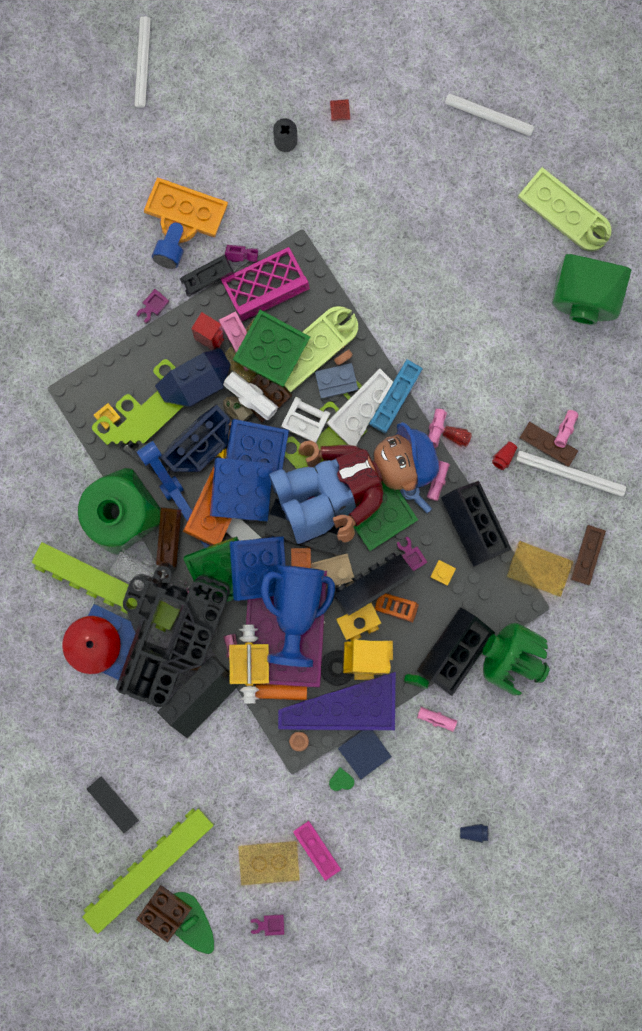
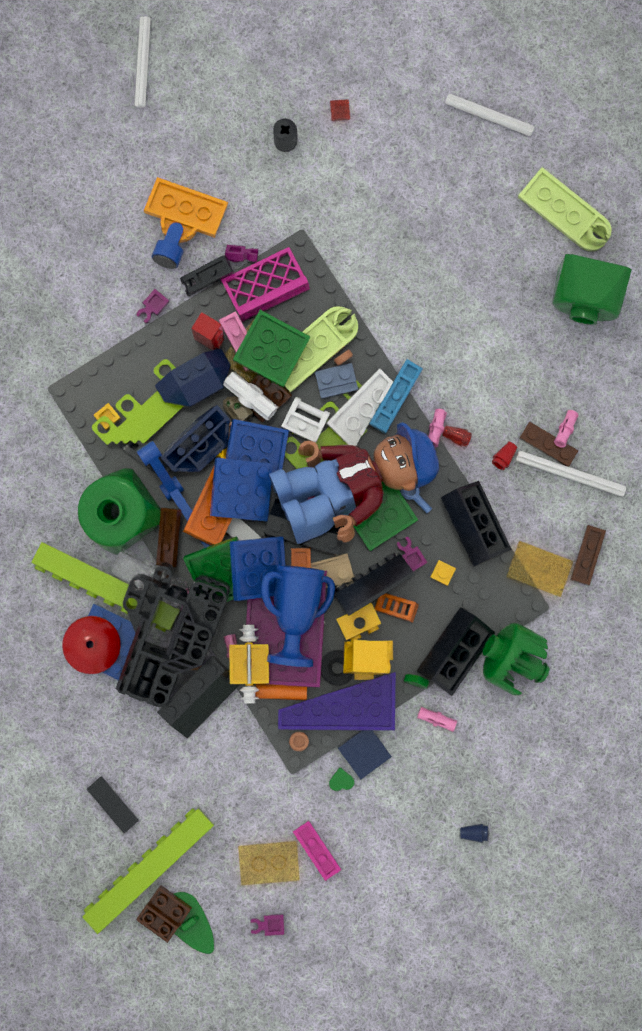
bright pink pin [427,461,450,501] -> none

